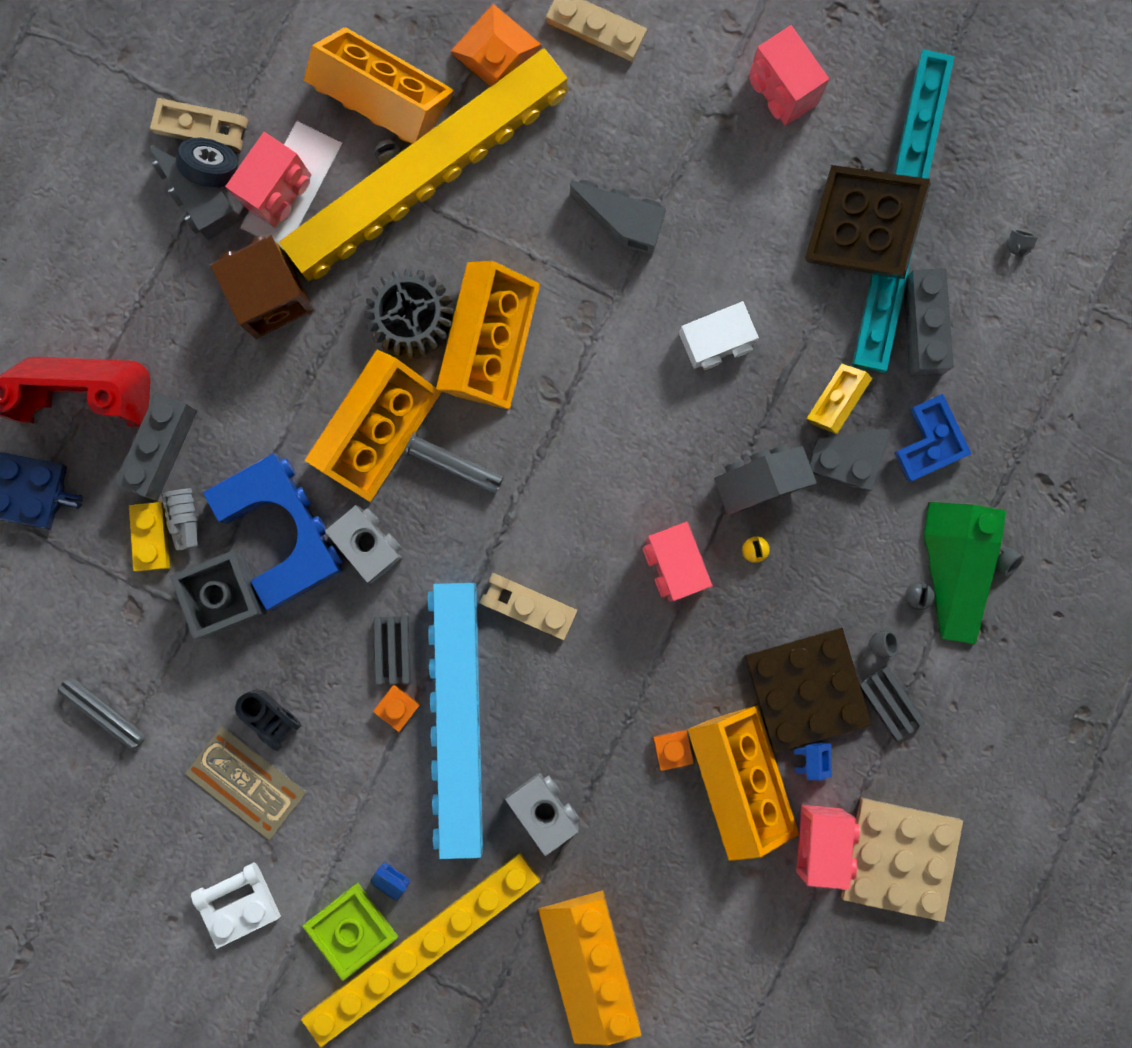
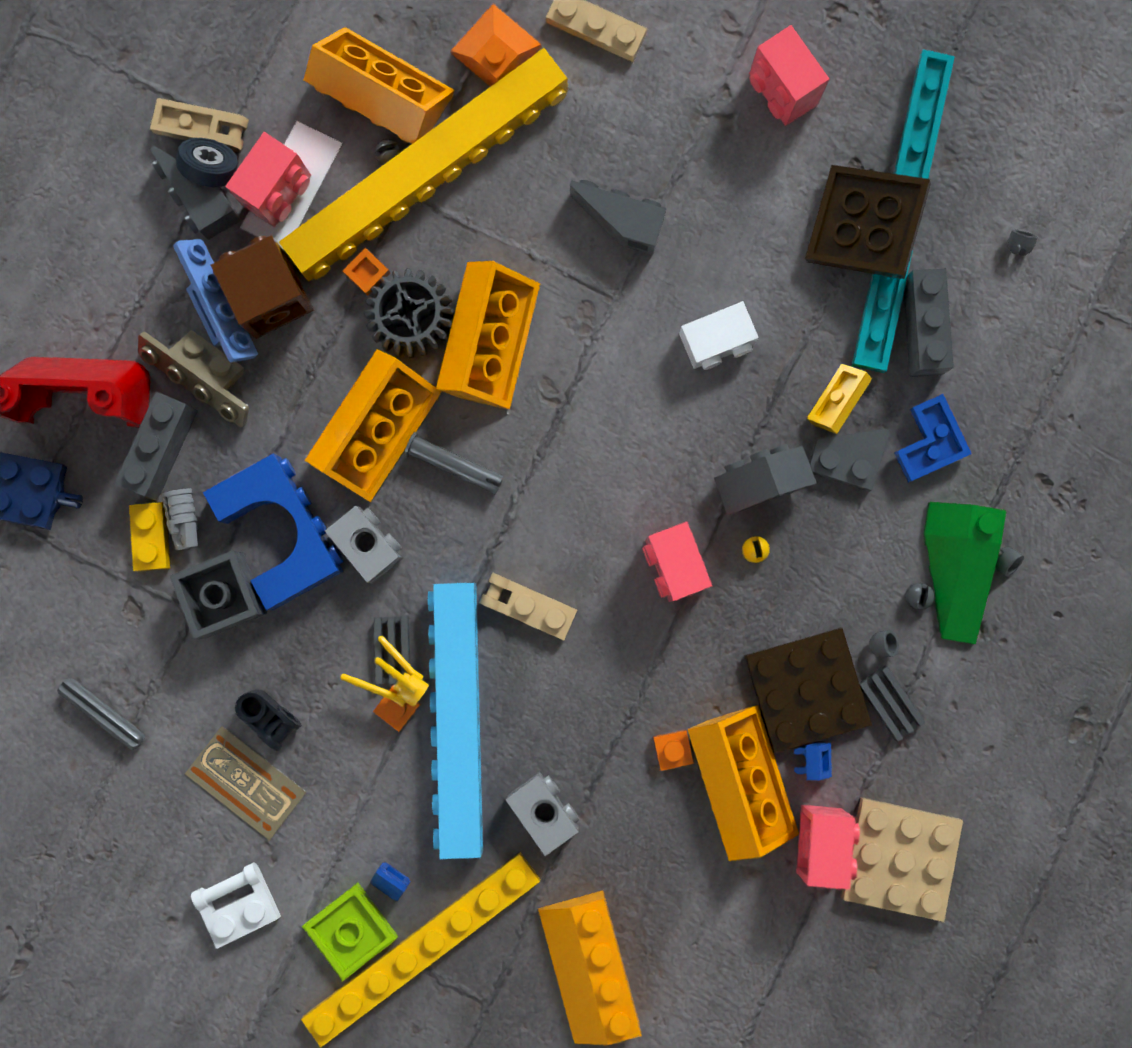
none -> dark tan bracket [138,330,249,428]
none -> medium blue bracket [173,239,258,362]
none -> yellow plant [340,636,429,707]
none -> orange plate [343,247,391,296]

